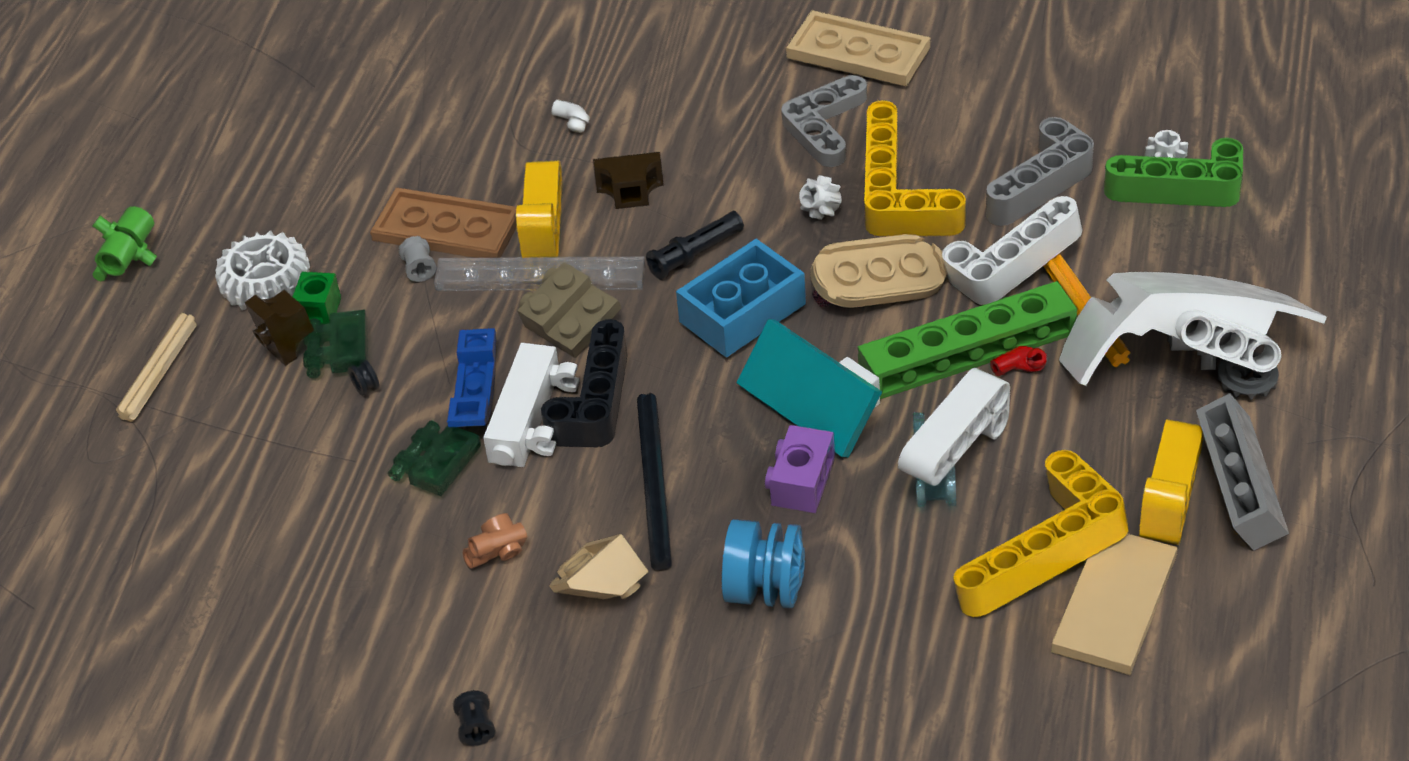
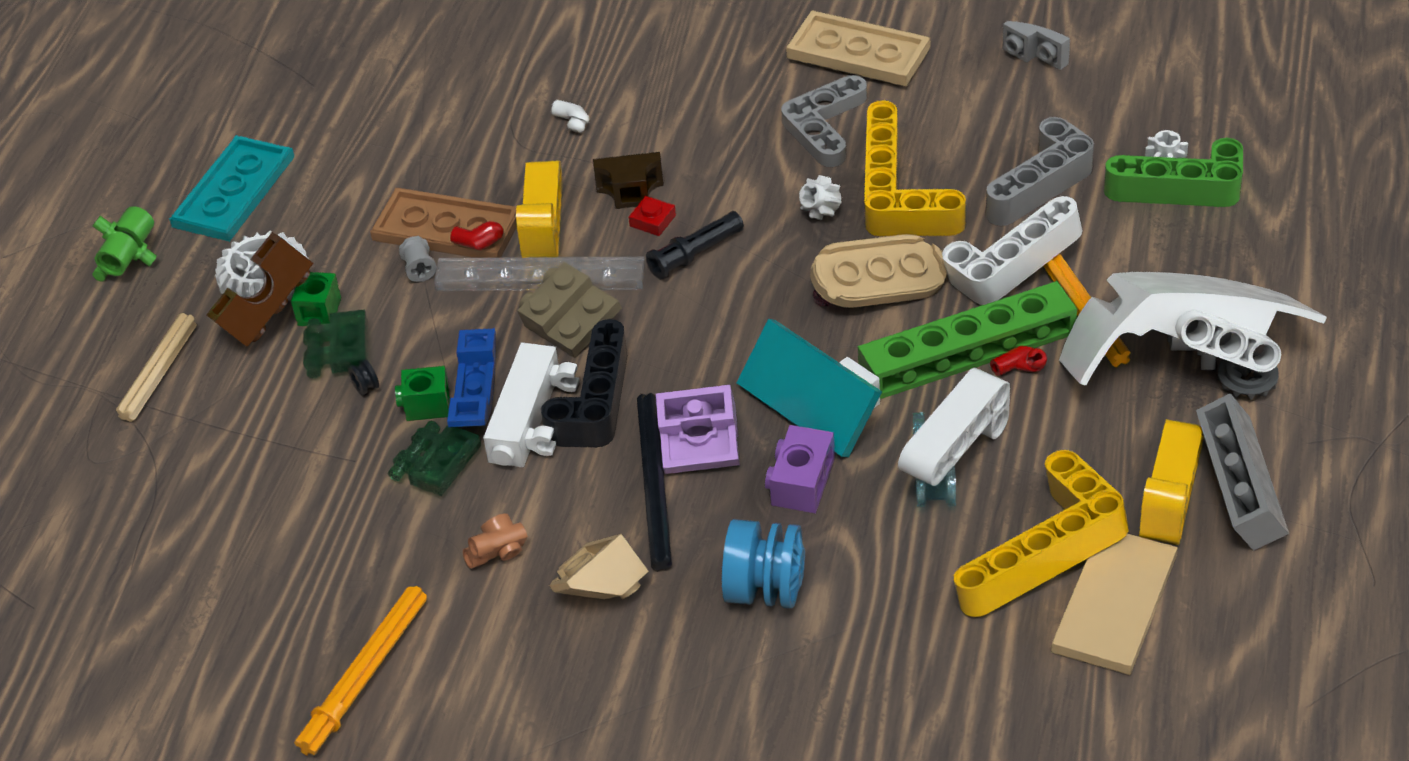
dark brown brick [244,290,314,366] -> none
black bush [453,690,495,746] -> none
dark azure brick [676,239,806,358] -> none
none -> teal tile [169,135,295,242]
none -> reddish brown arch [206,232,313,347]
none -> light orange axle [294,586,427,756]
none -> green brick [395,366,450,421]
none -> red arm [450,221,504,250]
none -> red plate [629,196,676,236]
none -> lavender brick [656,385,740,474]
none -> light grey slope [1003,21,1070,70]

